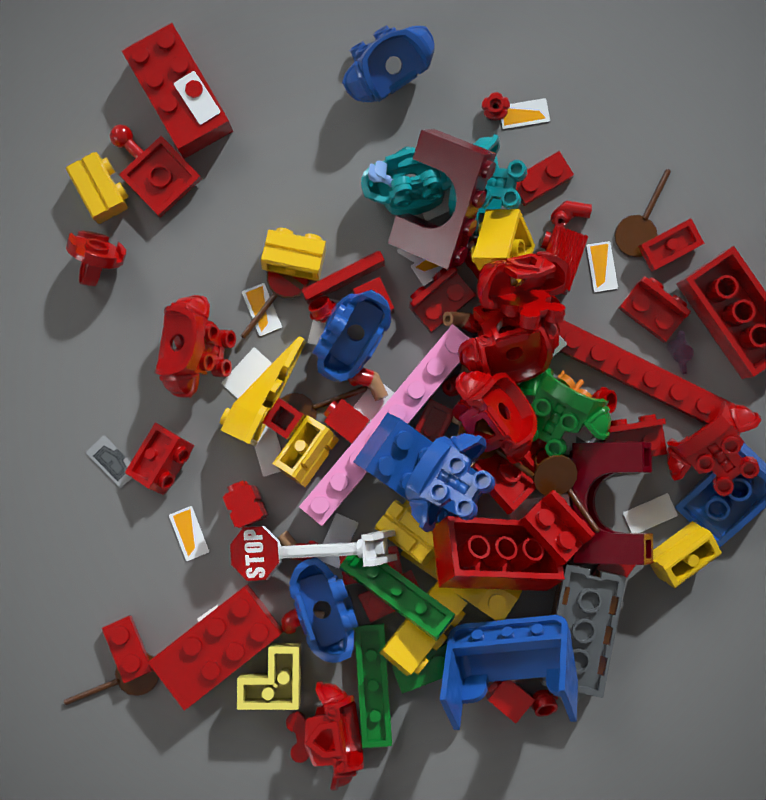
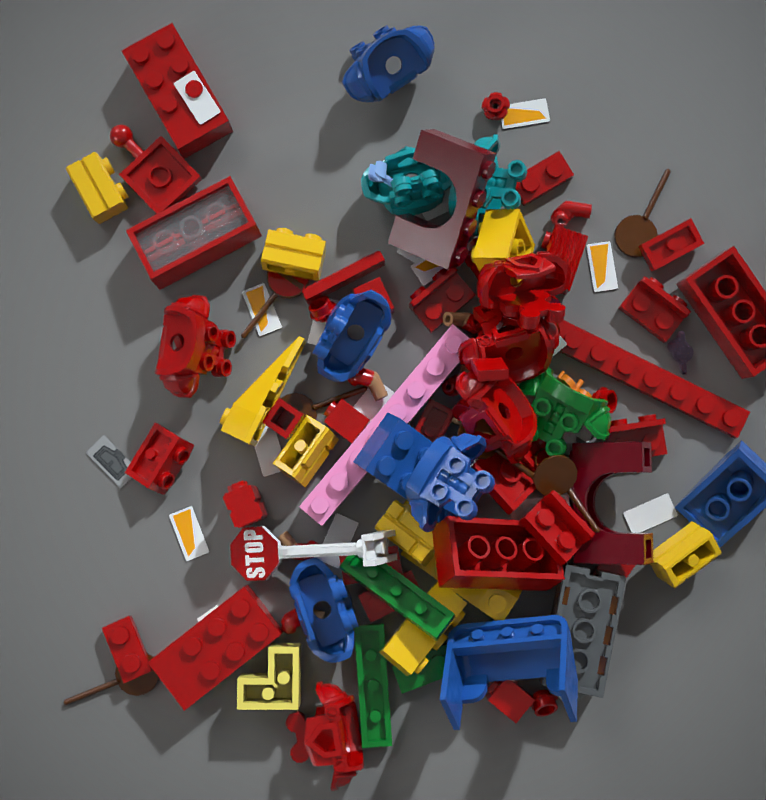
red tile [66,230,126,287] -> none
white sticker [221,347,272,398] -> none
red piece [667,401,761,496] -> none
none -> brick [126,176,262,290]
none -> red tile [471,357,509,382]

